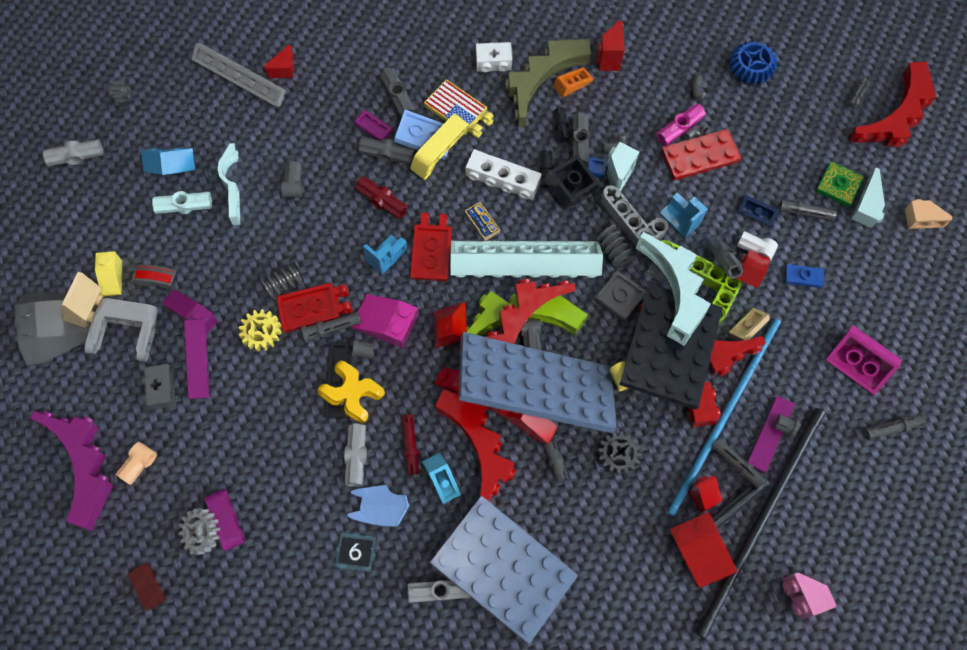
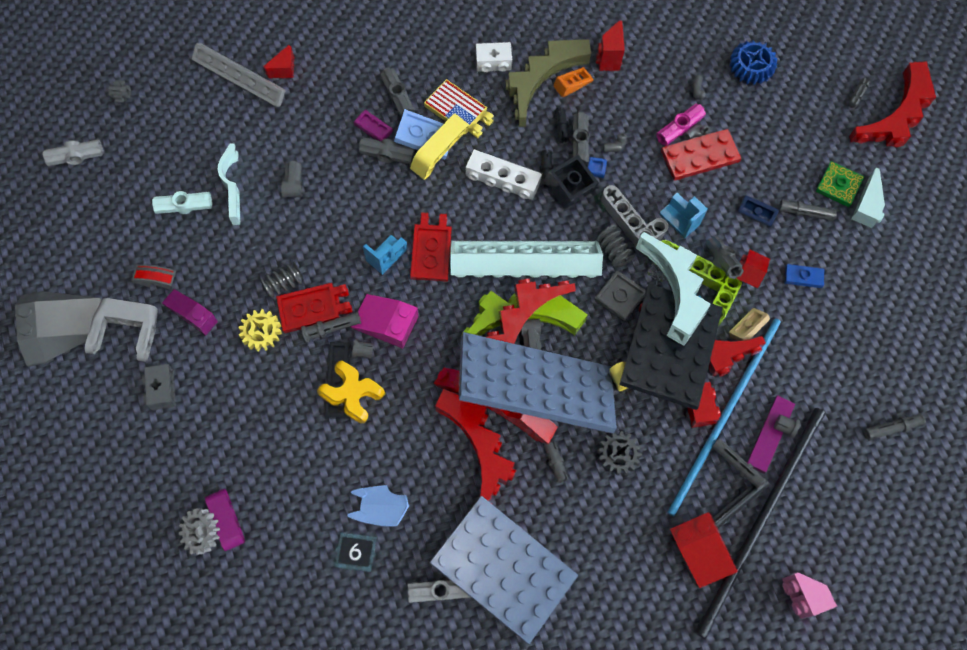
magenta arch [30,411,114,531] -> none
tan slope [62,272,104,328] -> none
light yellow slope [95,251,122,297] -> none
light nougat piece [115,442,157,485] -> none
clear red tile [128,563,167,611] -> none
dark azure panel [141,147,195,175] -> none
magenta tile [184,319,210,399] -> none
light grey piece [344,424,367,487] -> none
dark red piece [355,176,408,220] -> none
dark red pin [401,414,420,476] -> none
medium azure slope [422,453,461,504] -> none
red slope [433,302,467,348] -> none
tile [465,202,500,241] -> none
light aqua slope [606,142,639,191] -> none
red slope [688,475,722,514] -> none
white piece [737,231,778,261] -> none
dark pink slope [826,325,902,395] -> none
light nougat slope [904,199,953,229] -> none

